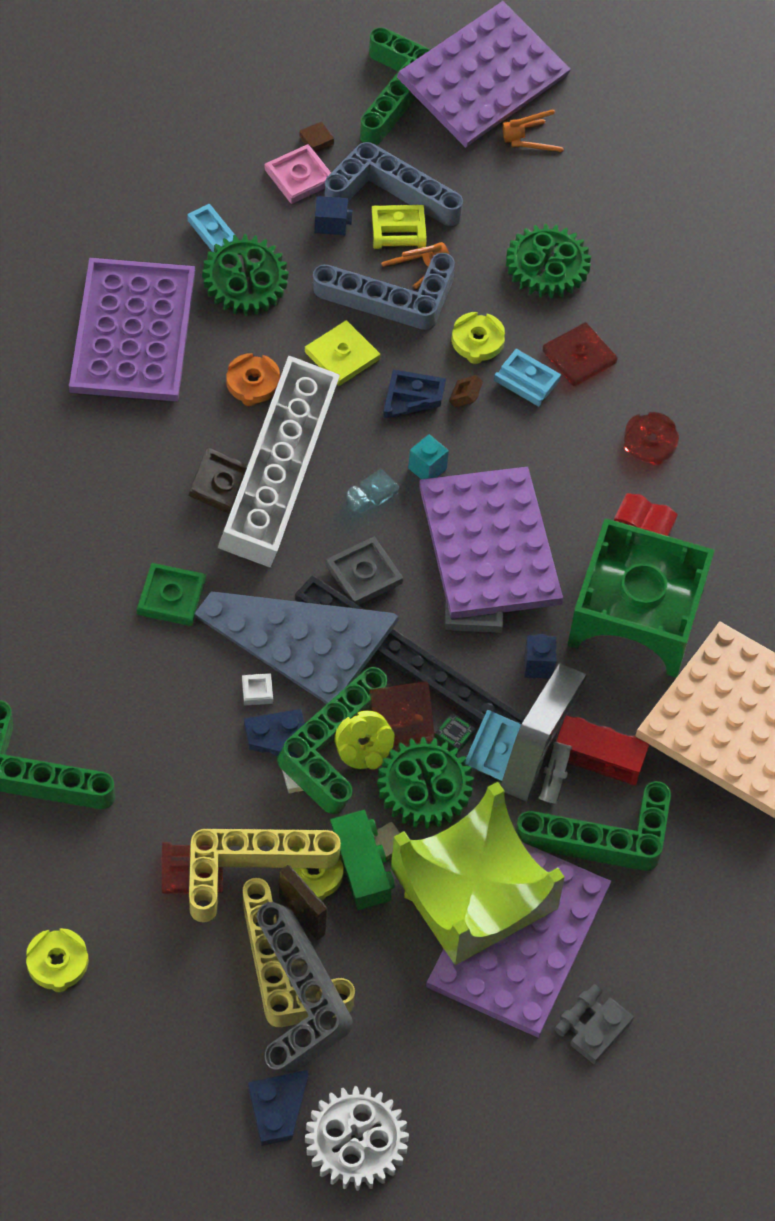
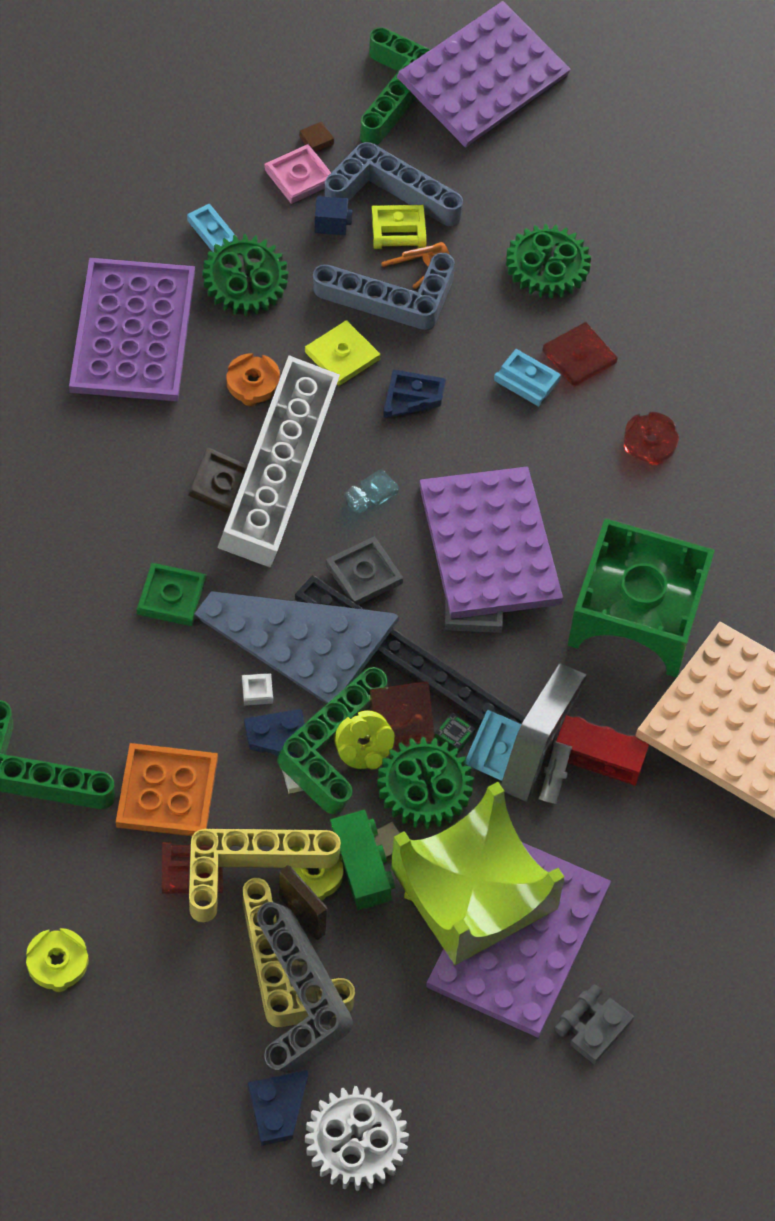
teal brick [408,434,449,479] -> none
reddish brown plate [449,375,483,408] -> none
neon yellow plate [451,312,505,364] -> none
orange plant [502,109,564,152] -> none
green beam [516,781,671,871] -> none
dark blue brick [524,634,556,679] -> none
red brick [614,493,678,536] -> none
none -> orange plate [116,743,218,836]

